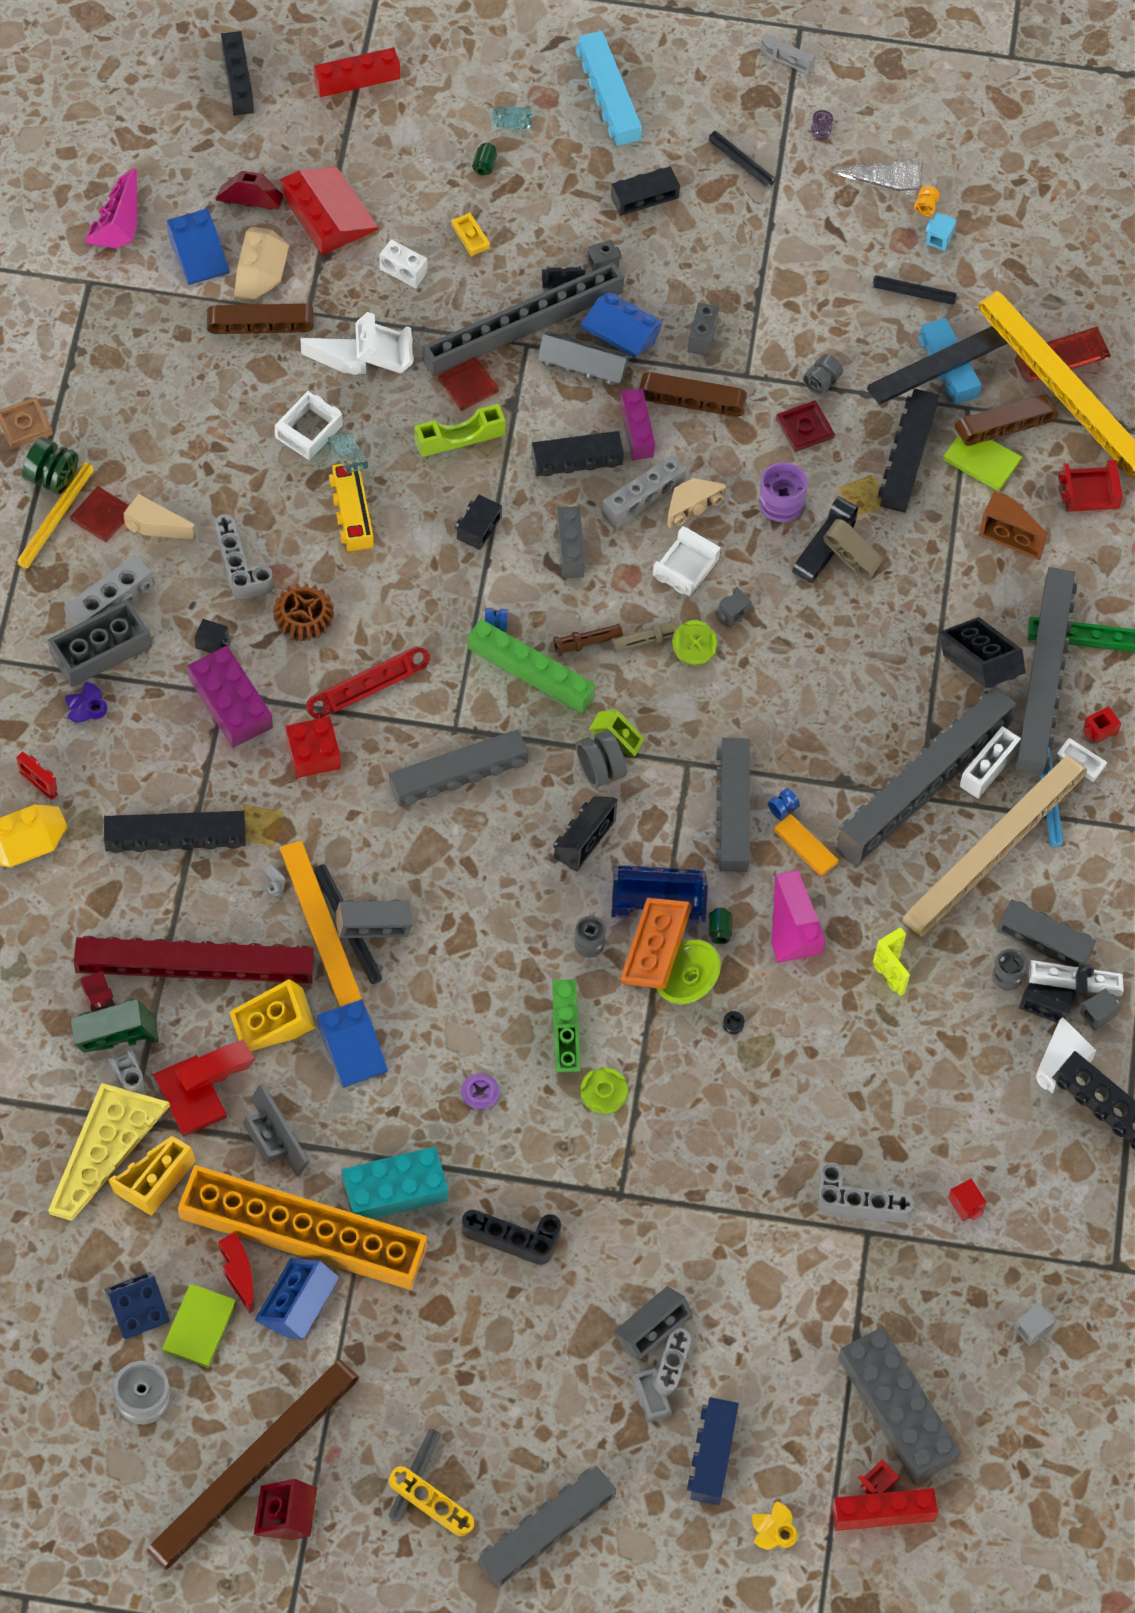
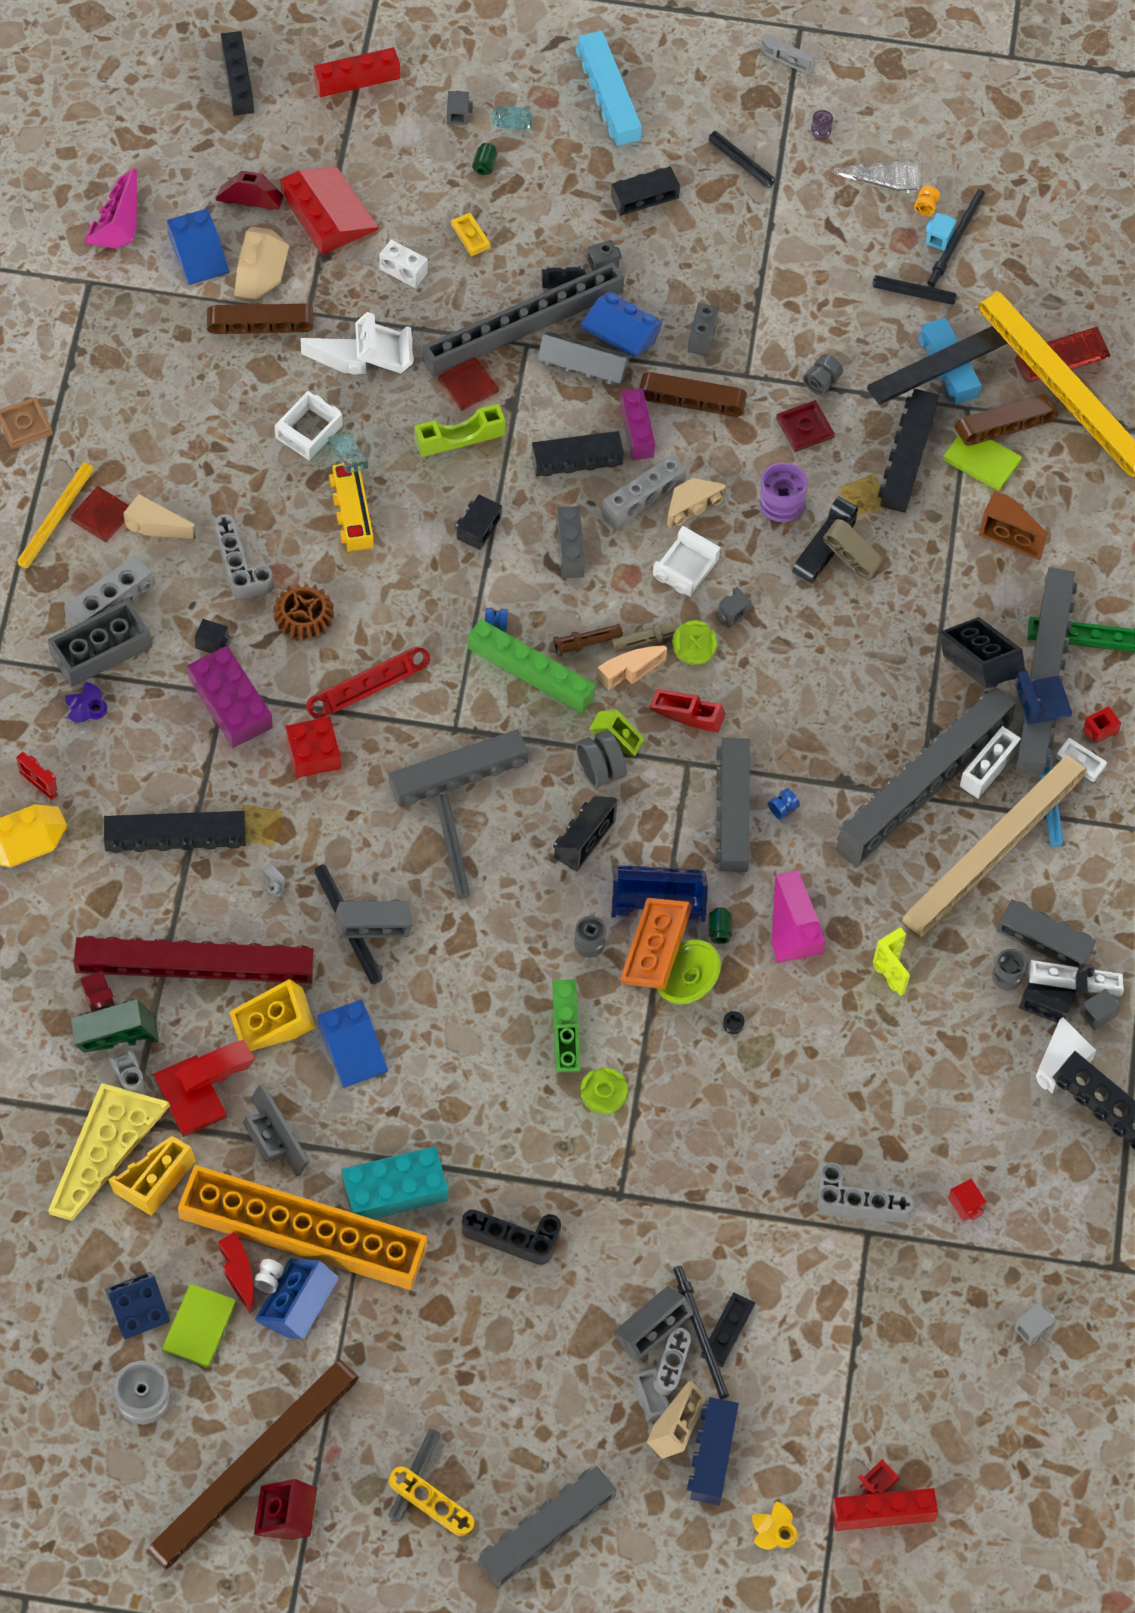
dark green wheel [22,437,79,495] -> none
light orange tile [280,840,363,1007] -> none
medium lavender gear [461,1073,500,1111] -> none
light orange tile [773,814,839,877] -> none
dark grey brick [838,1326,961,1485] -> none
red panel [1058,460,1123,512] -> none
none -> white wheel [253,1259,284,1293]
none -> dark grey axle [436,793,470,899]
none -> dark grey brick [447,91,473,125]
none -> light nougat slope [597,645,667,691]
none -> tan slope [647,1381,706,1459]
none -> red slope [649,689,726,733]
none -> black bar [673,1266,729,1399]
none -> black tile [701,1292,755,1368]
none -> black bar [927,189,985,287]
none -> dark blue bracket [1015,671,1072,725]

